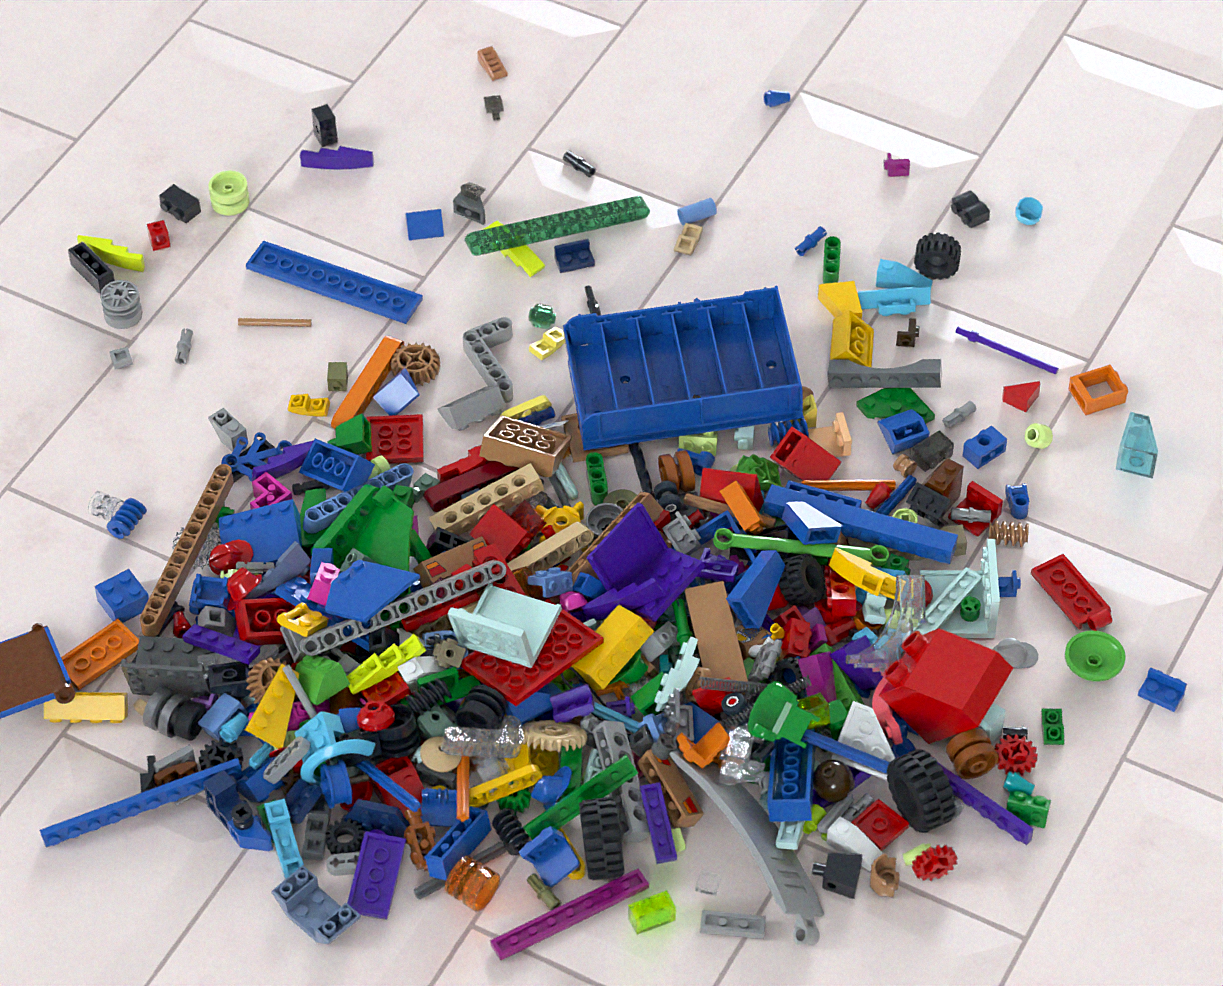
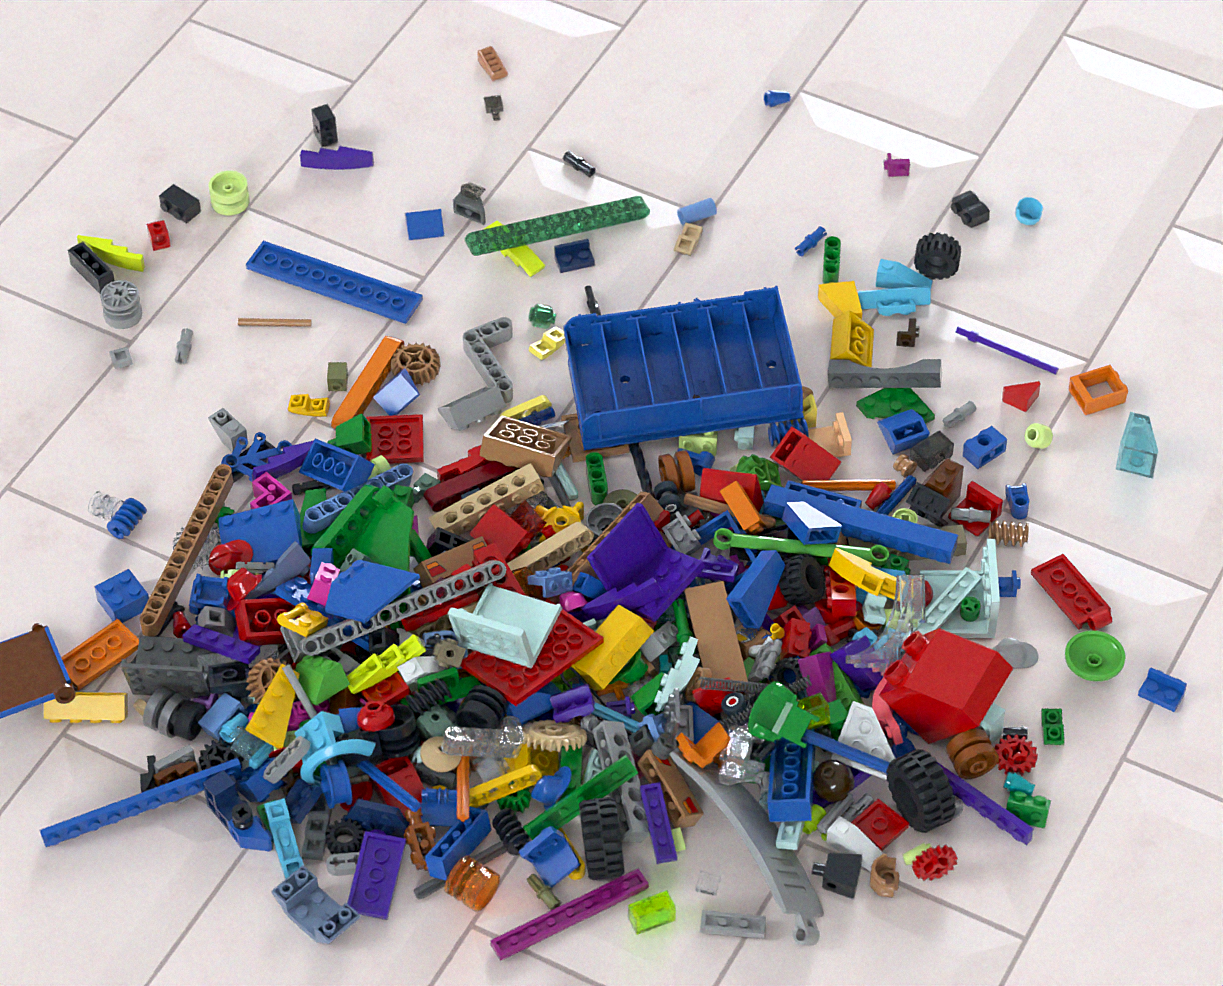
none -> clear light blue hair [229,726,266,761]

